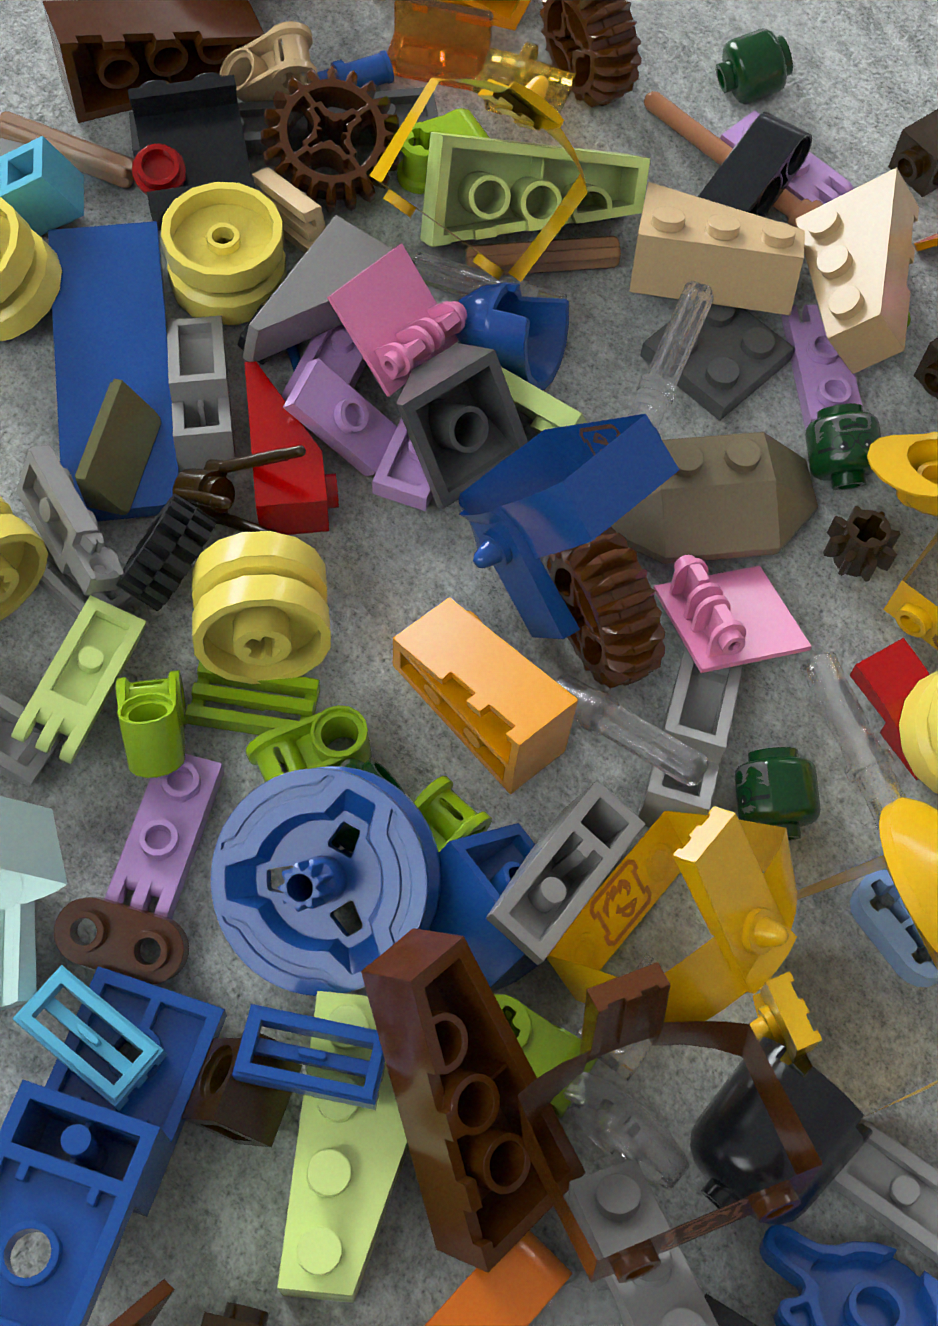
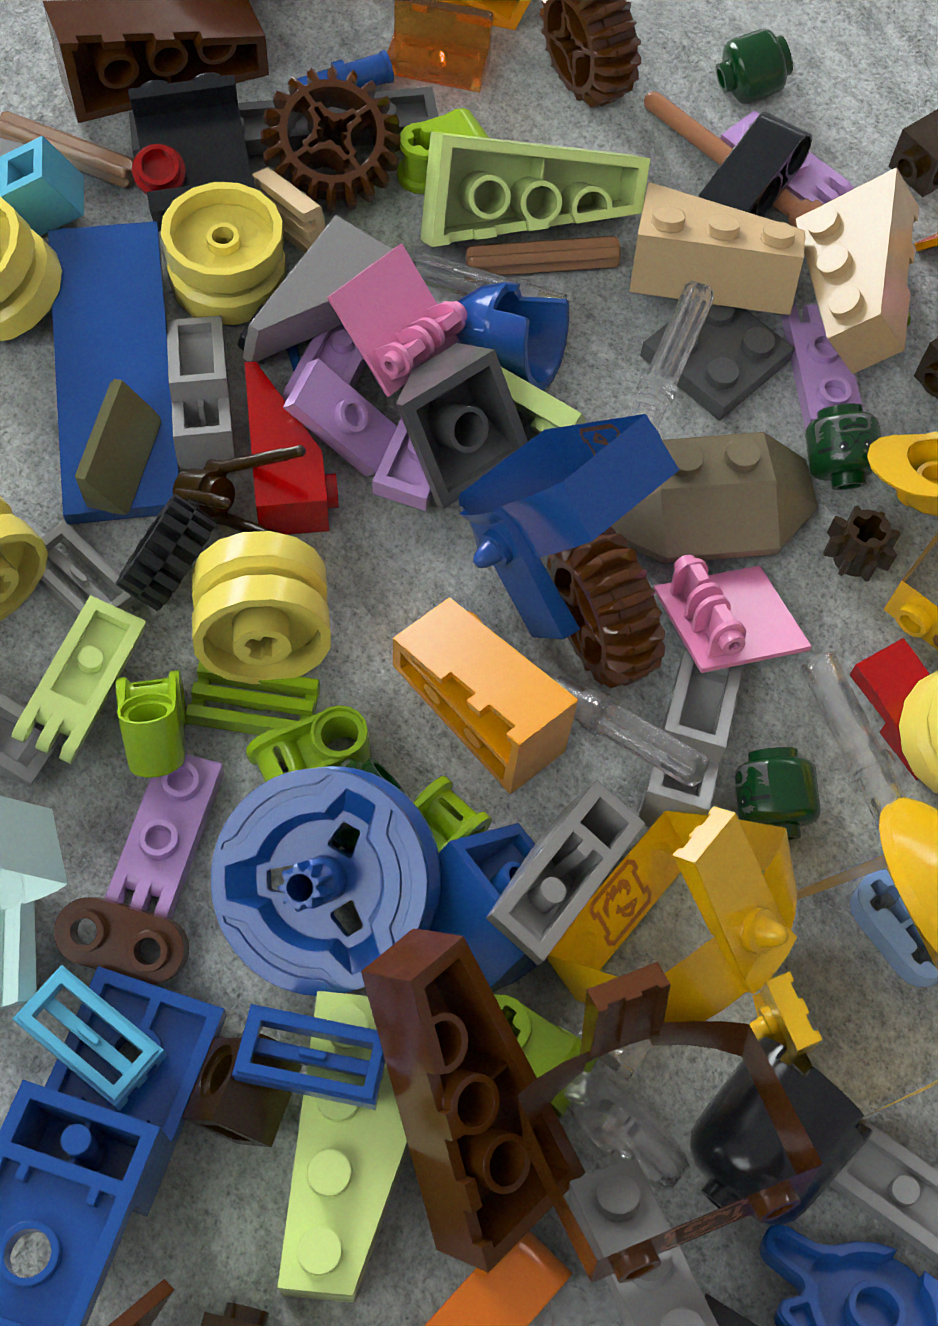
light grey hinge [16,445,124,595] -> none
tan piece [220,21,317,102] -> none
yellow piece [369,75,588,282] -> none
clear yellow hips [473,41,576,115] -> none

